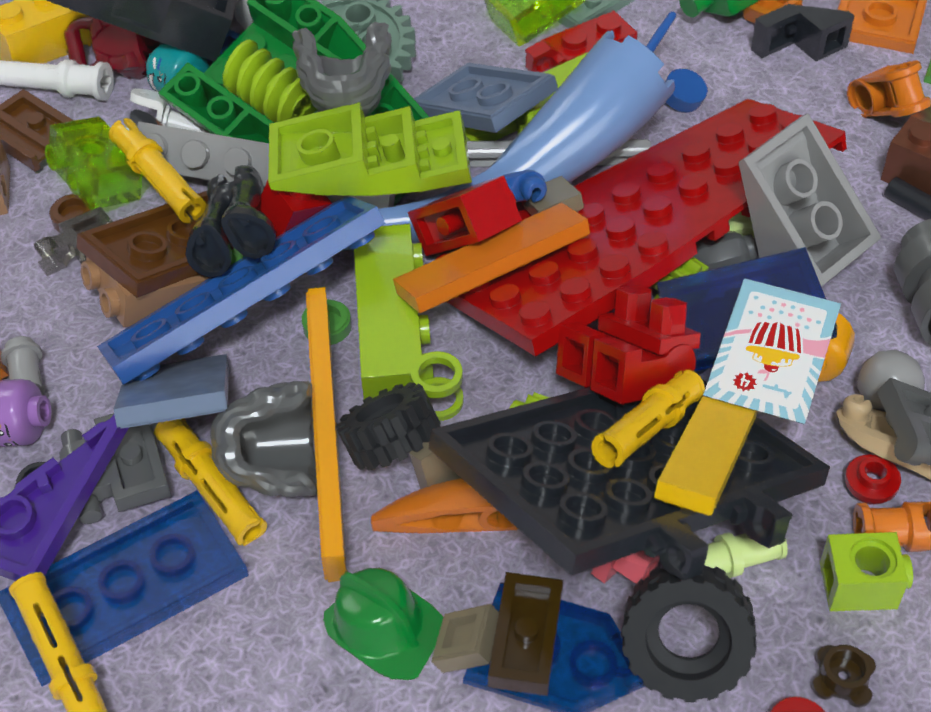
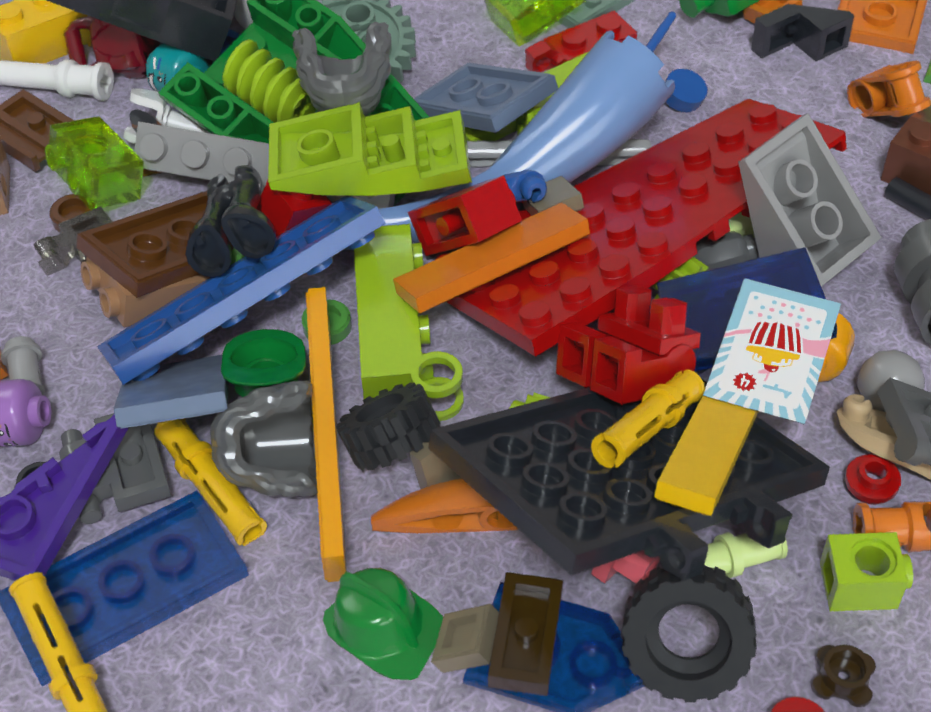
yellow pin [109,118,206,223] -> none
none -> green piece [221,329,306,397]

